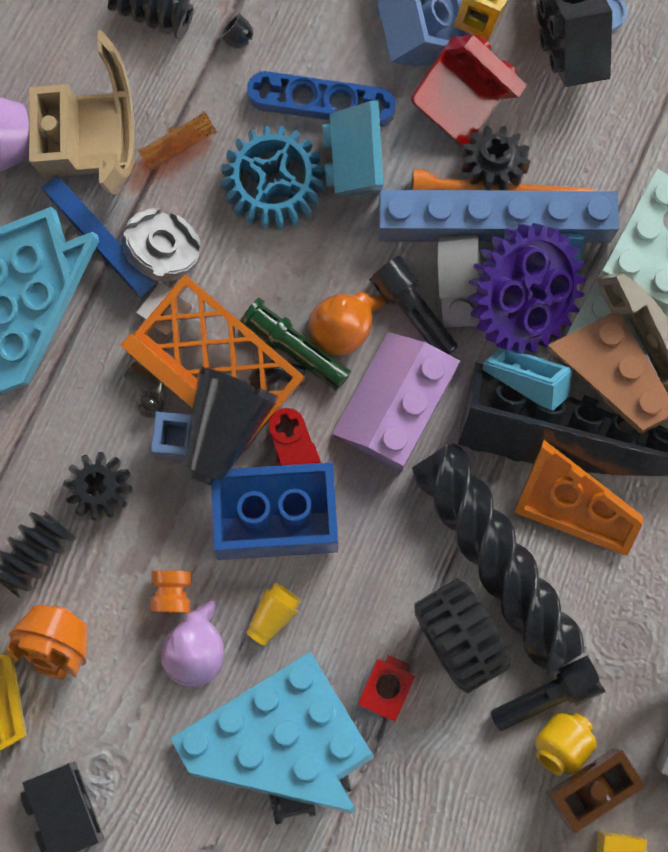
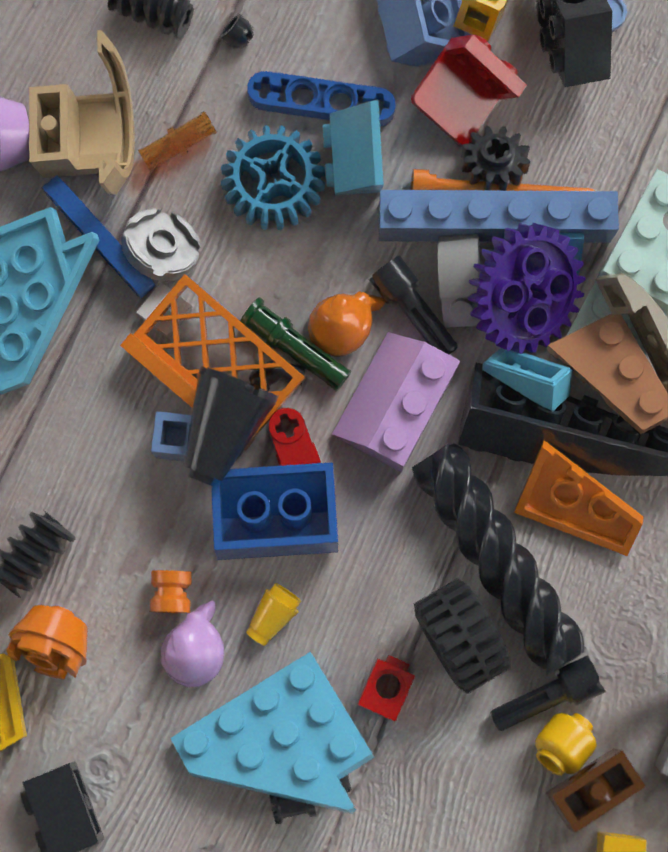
black gear [63,452,133,521] -> none
clear smoke arm [124,362,165,418] -> none

